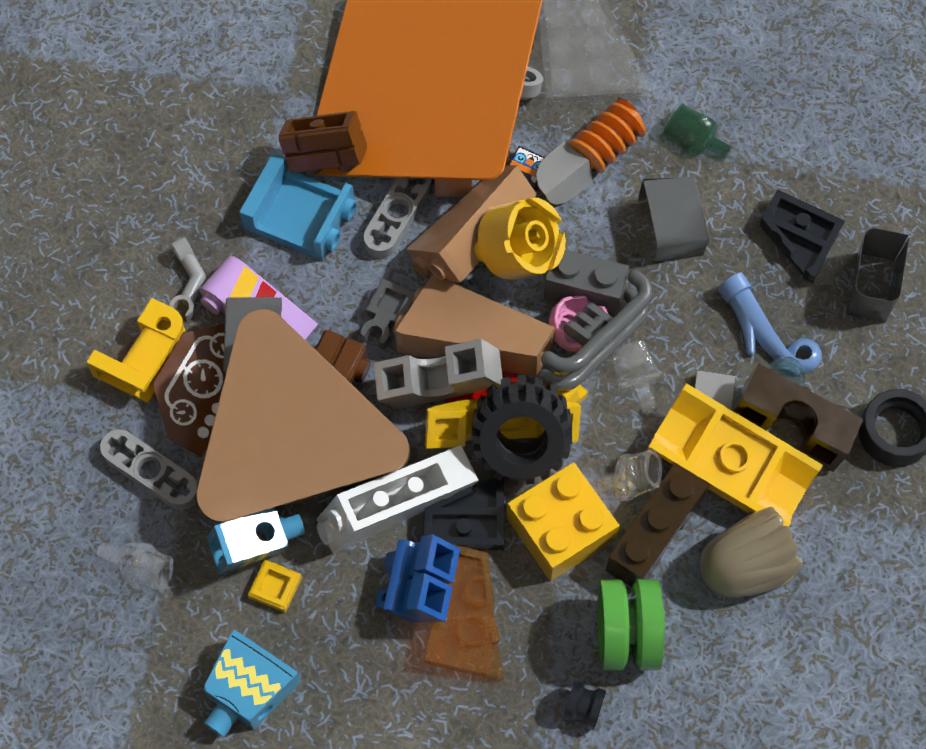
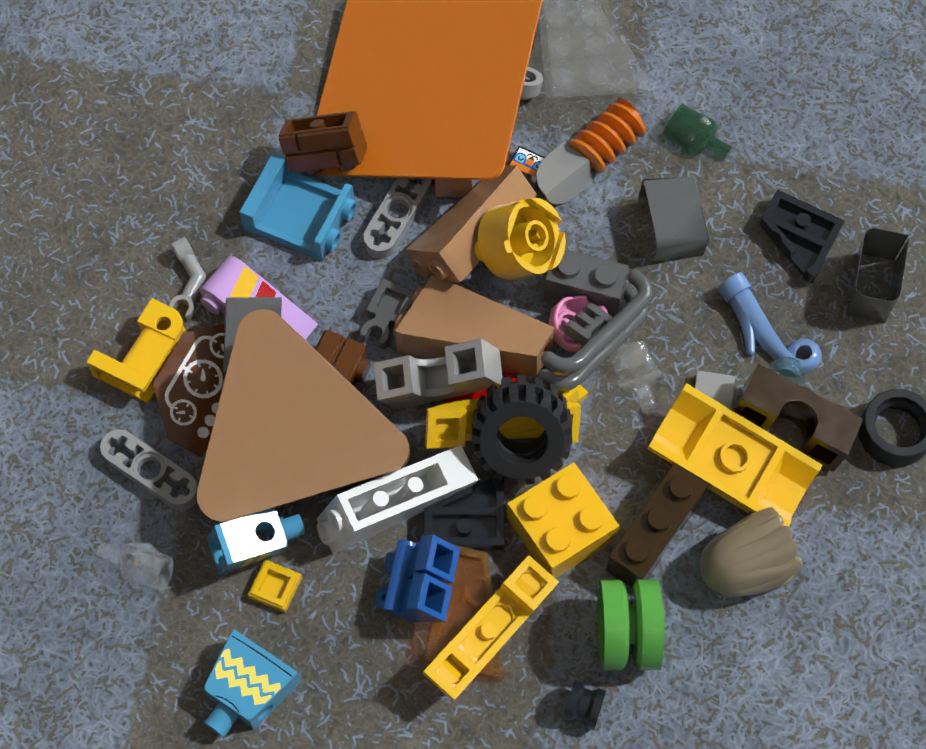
clear piece [592,449,662,502] -> none
none -> yellow slope [422,555,559,702]

